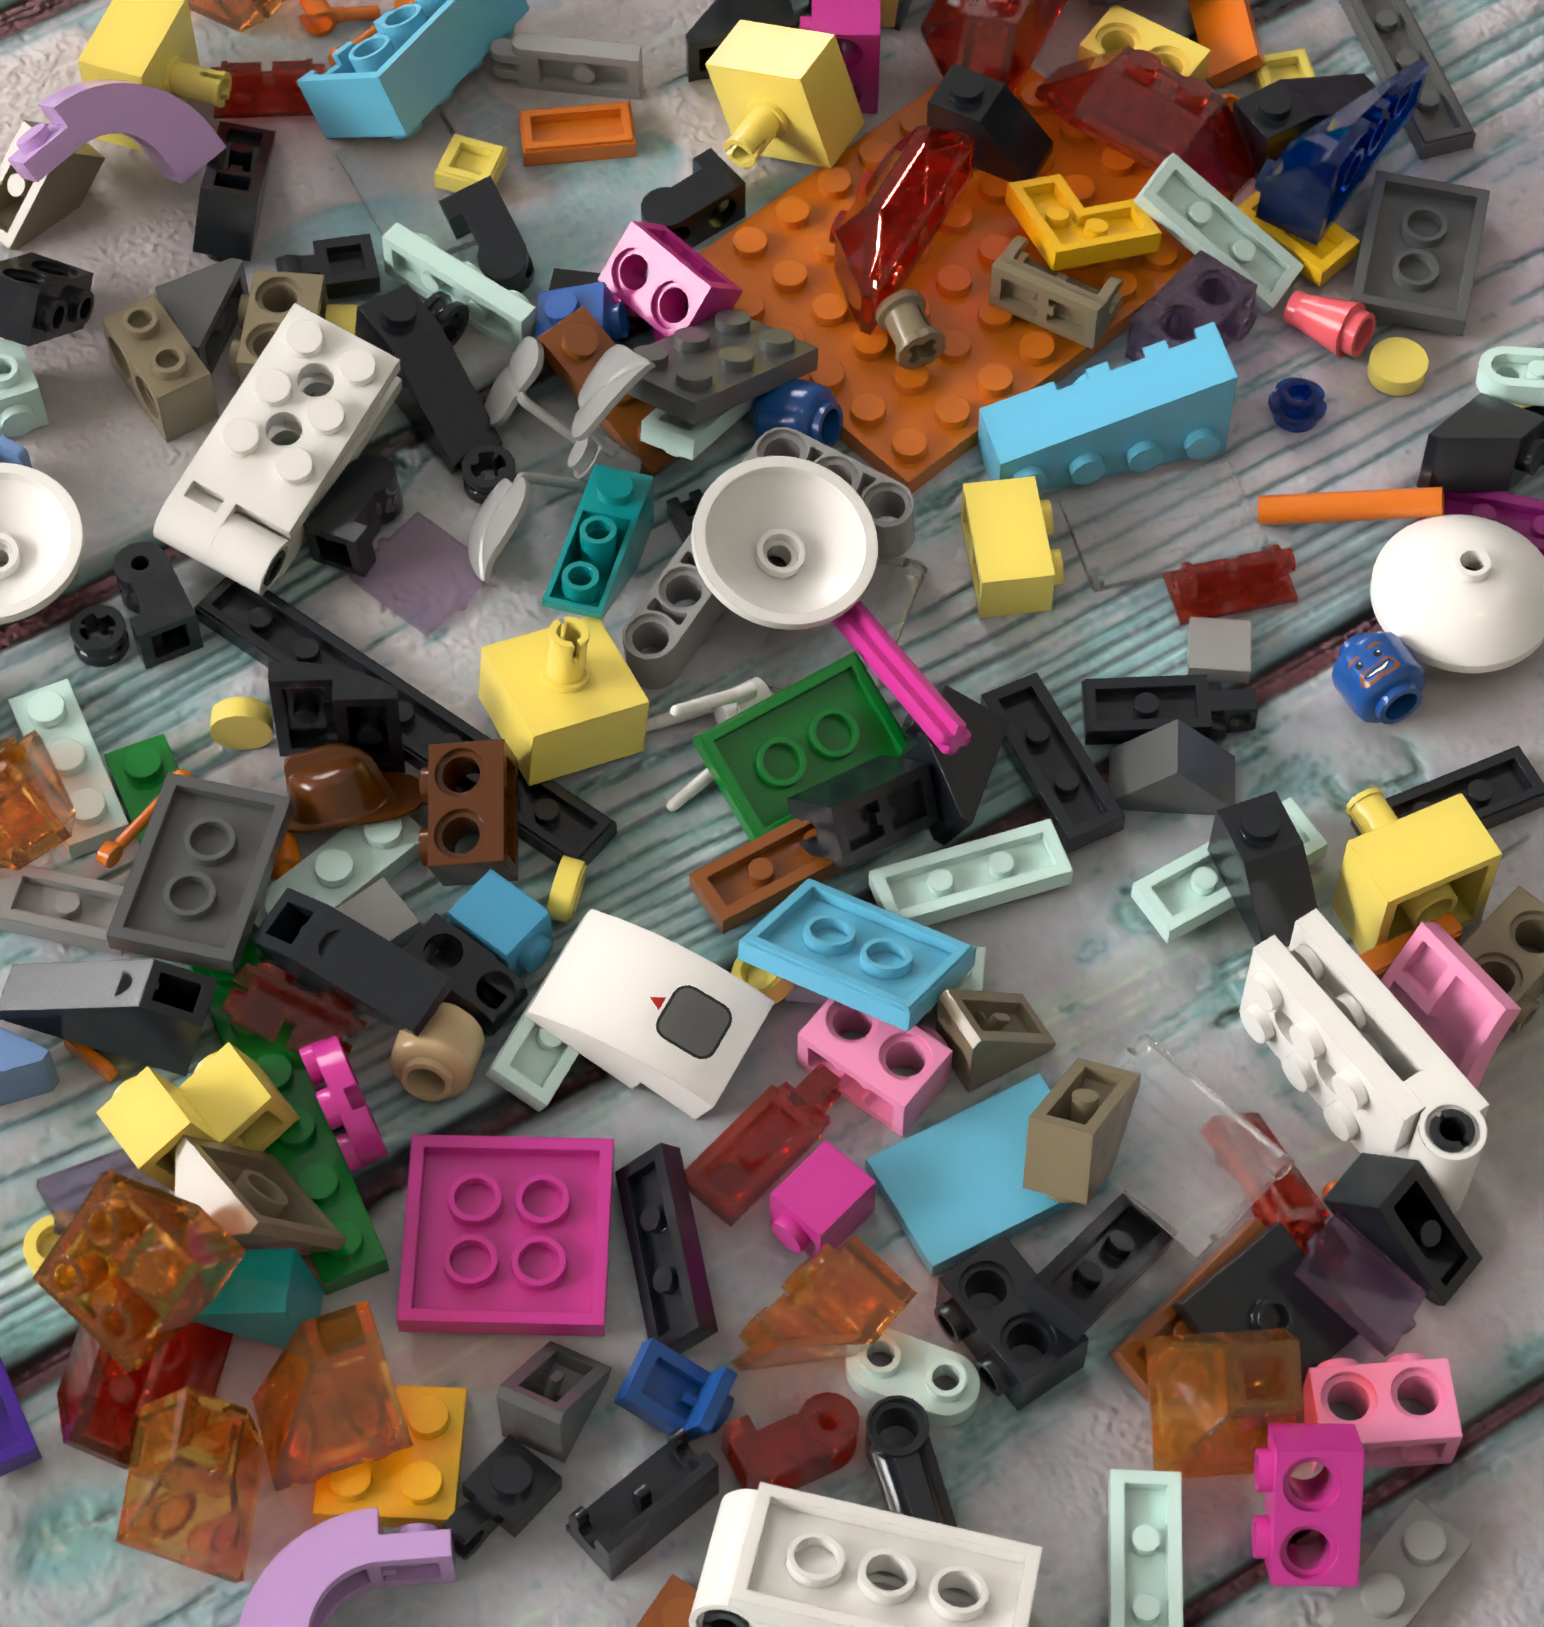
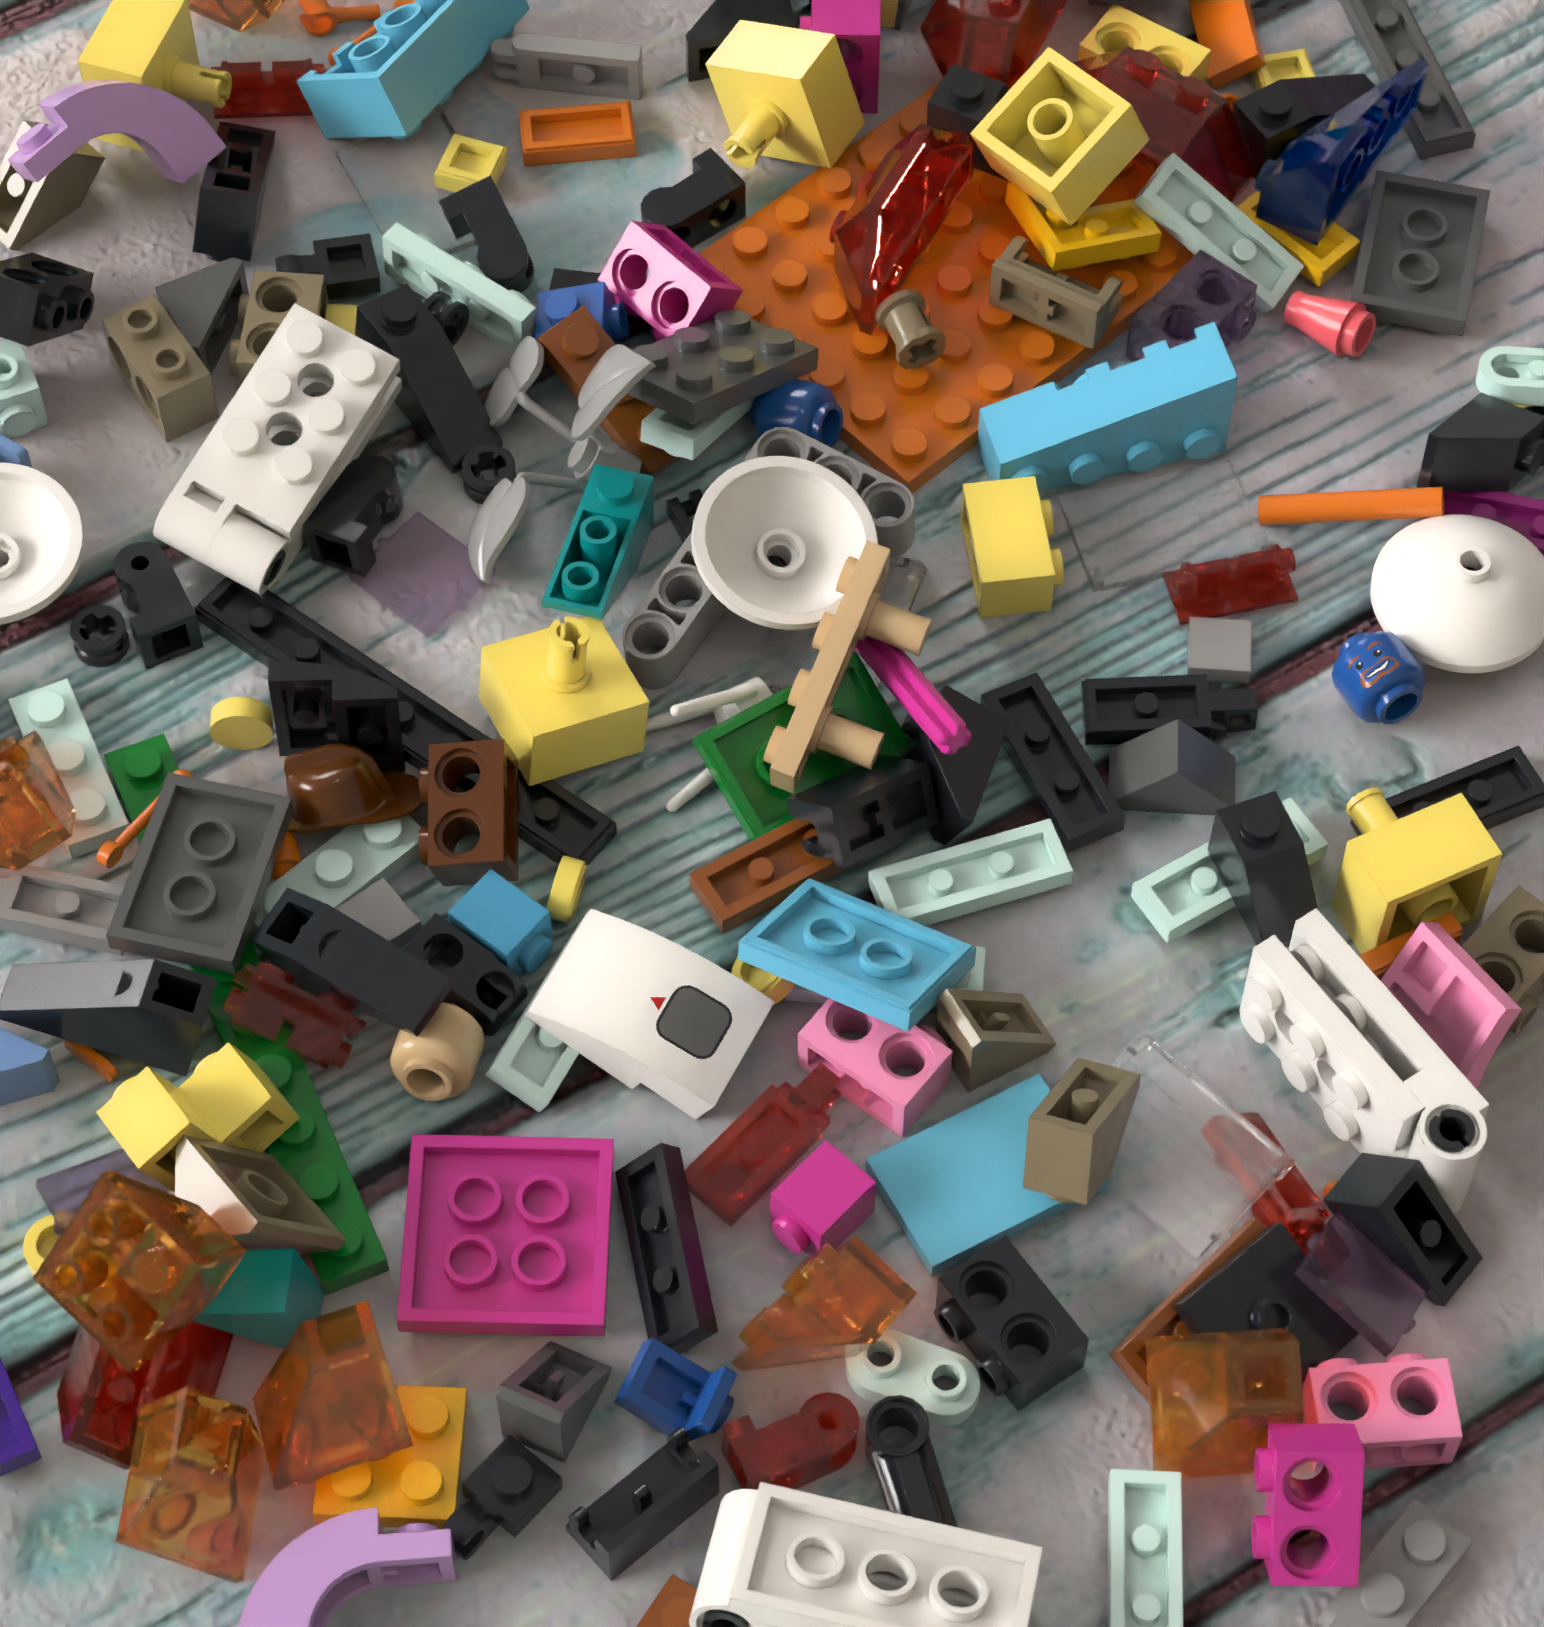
dark pink plate [298,1035,389,1173] -> none
black plate [1020,1191,1179,1342] -> none
clear blue plate [1268,377,1327,433] -> none
light yellow tile [1367,337,1429,396] -> none
none -> tan plate [763,540,932,794]
none -> light yellow brick [970,47,1150,226]

